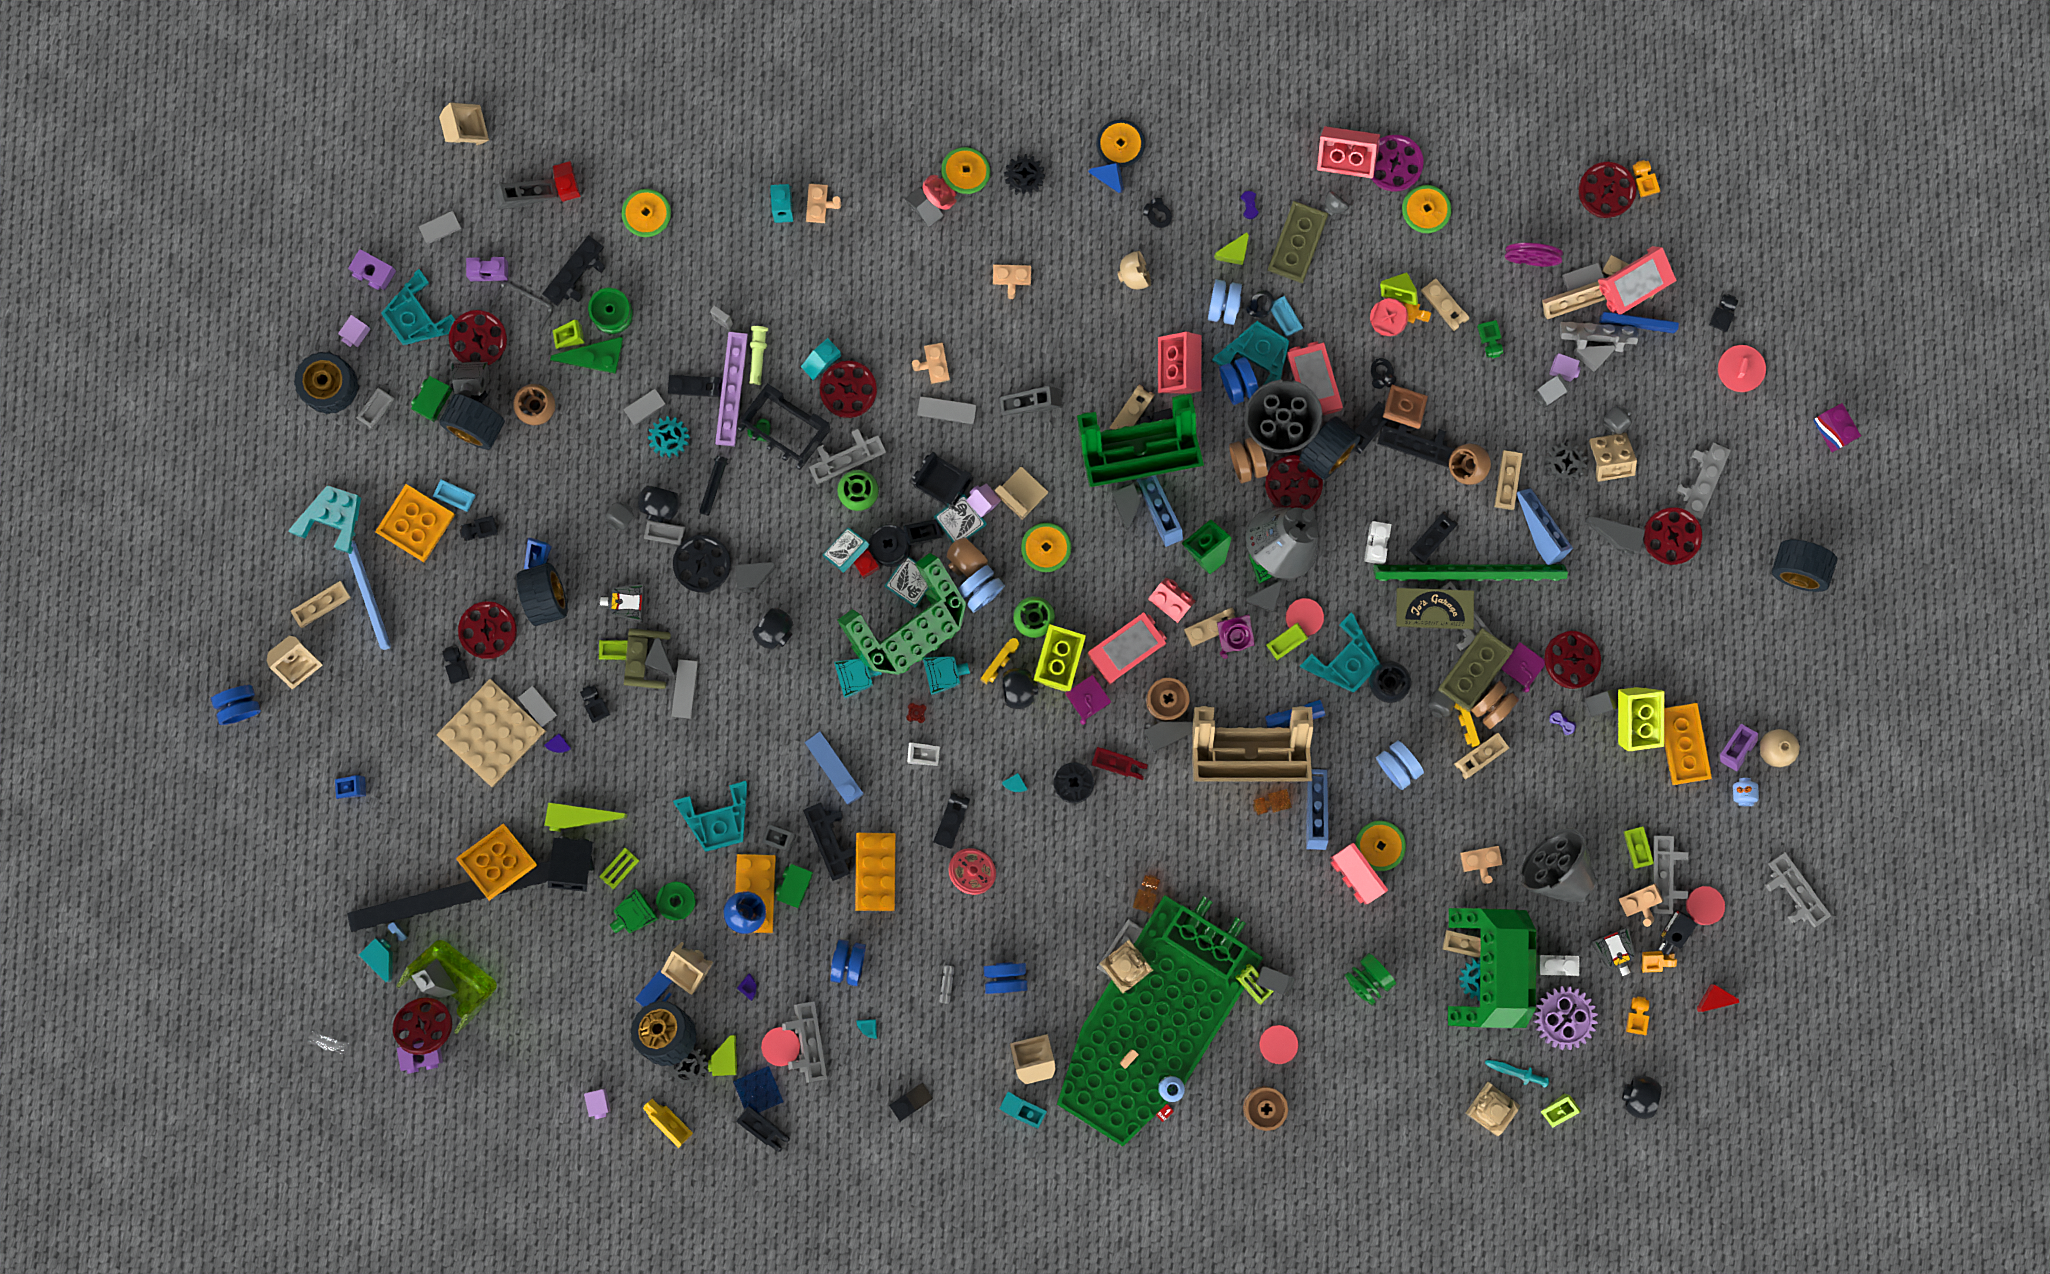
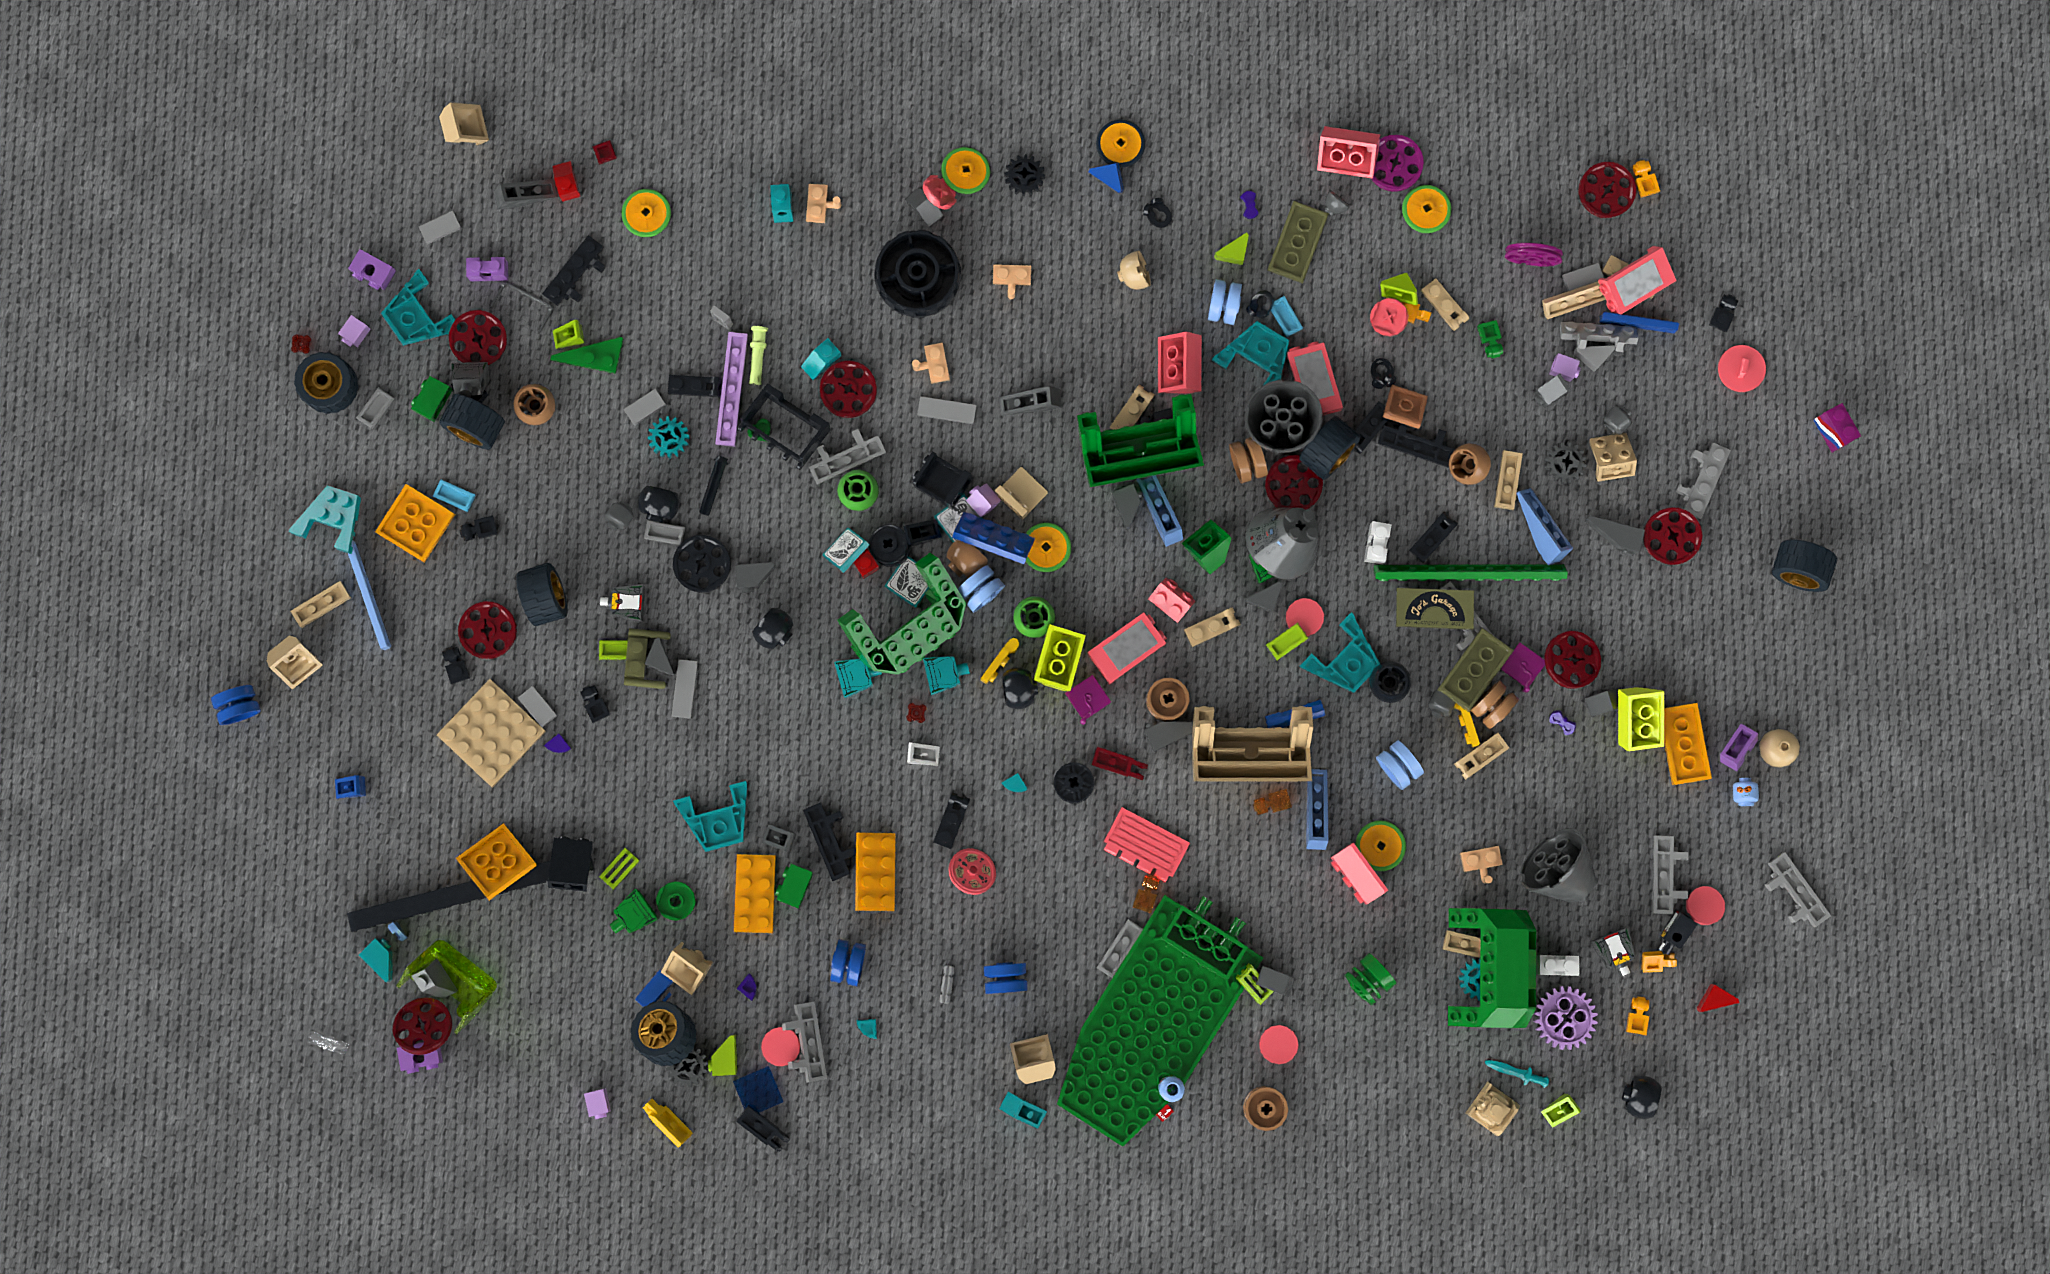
blue slope [524,537,552,569] -> none
lime slope [544,803,627,832] -> none
green wheel [588,288,633,334] -> none
blue wheel [724,891,766,934] -> none
medium blue slope [804,732,864,805] -> none
black slope [889,1082,933,1122] -> none
tan brick [1099,939,1153,994] -> none
light nougat tile [1120,1049,1139,1069] -> none
magenta hat [1217,614,1255,659] -> none
blue wheel [1219,357,1259,405] -> none
light nougat plate [1619,883,1664,927] -> none
lime plate [1623,827,1654,869] -> none
none -> clear red plate [291,334,311,354]
none -> dark red tile [592,140,617,165]
none -> black wheel [874,230,961,318]
none -> blue plate [952,512,1035,564]
none -> coral hinge [1104,807,1190,882]

